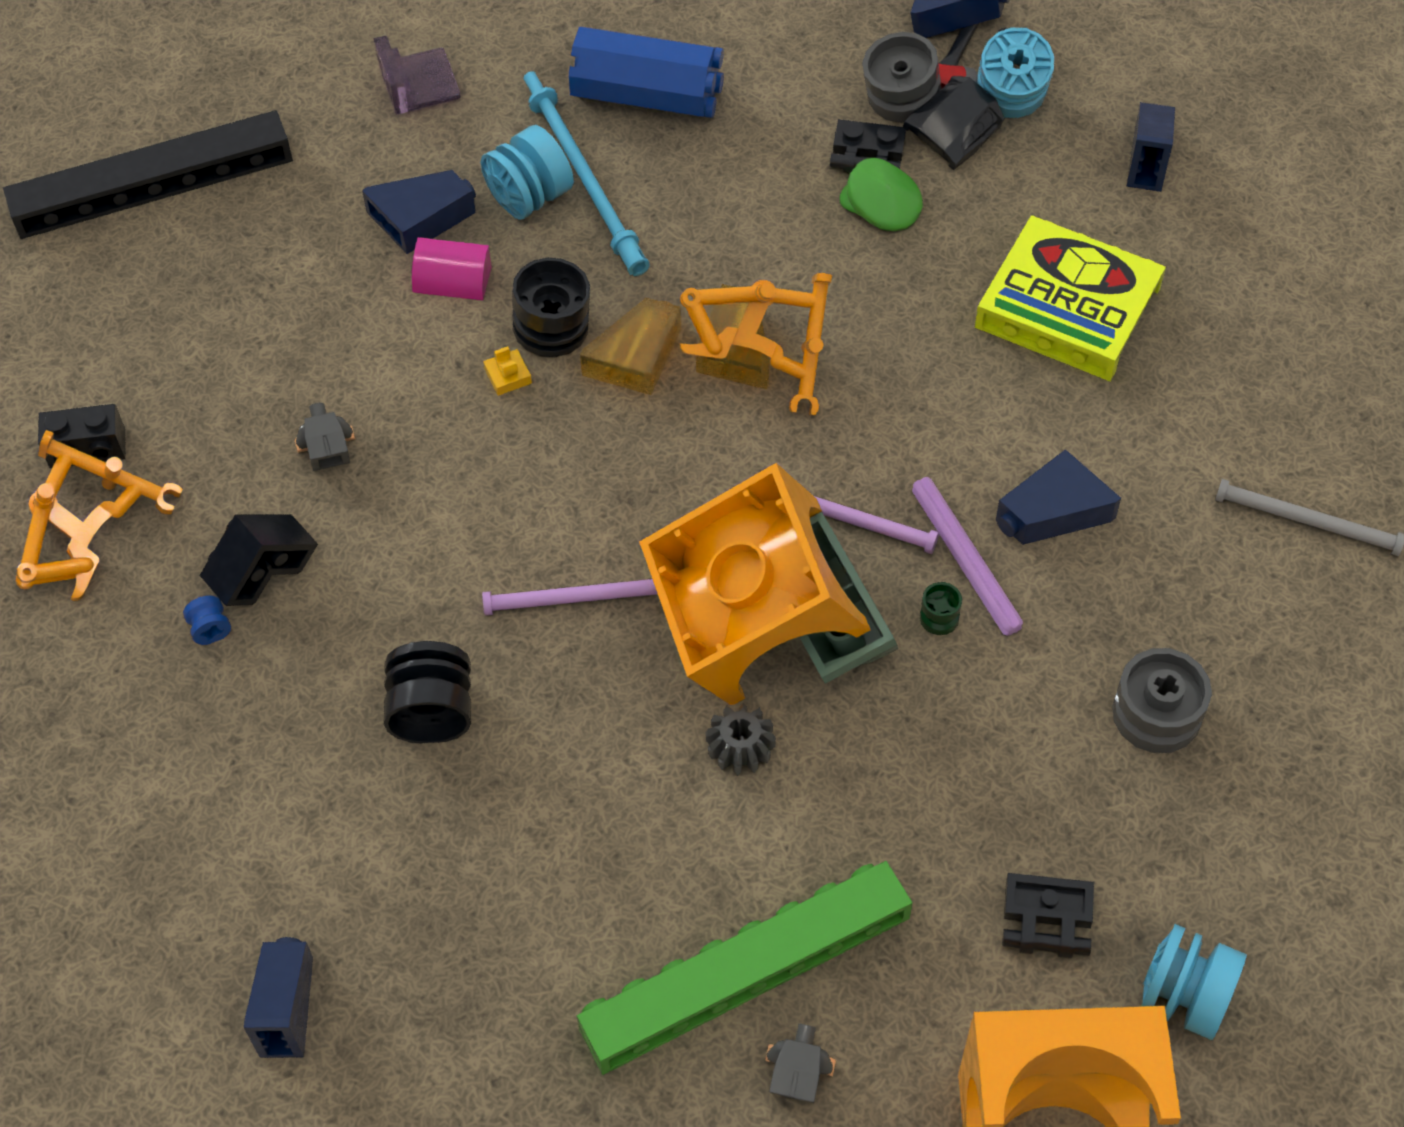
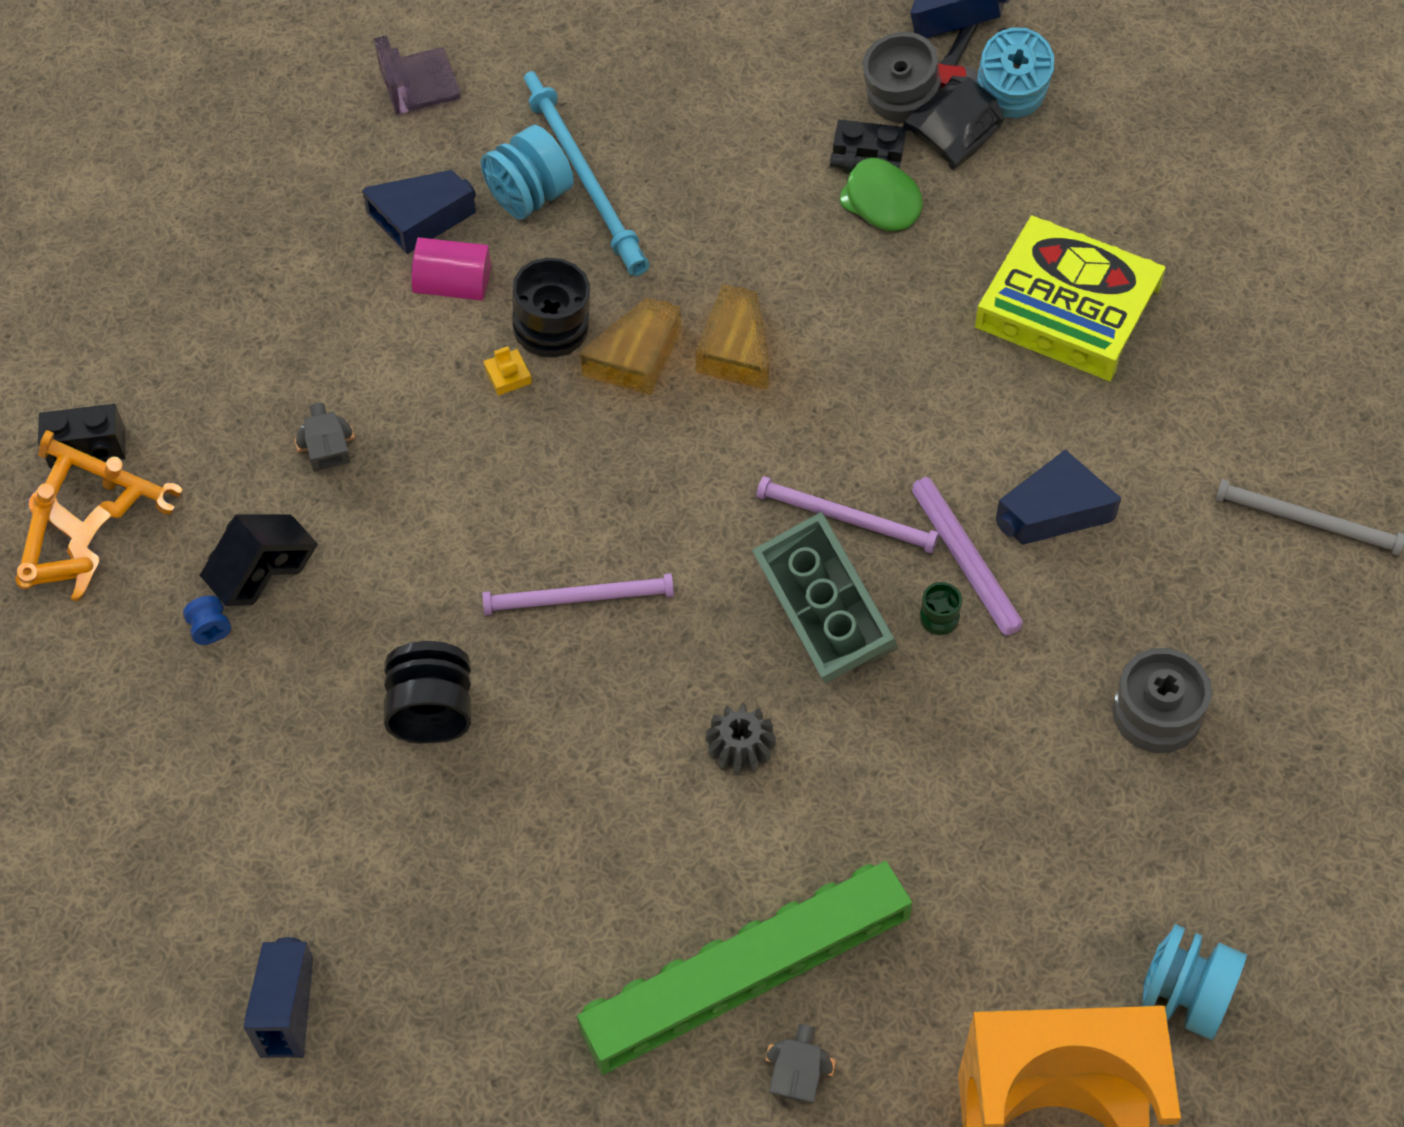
black brick [3,110,293,240] -> none
blue brick [568,27,724,118] -> none
light orange piece [639,463,871,705] -> none
light orange piece [680,273,832,415] -> none
black plate [1002,873,1094,958] -> none
dark blue slope [1126,102,1175,192] -> none

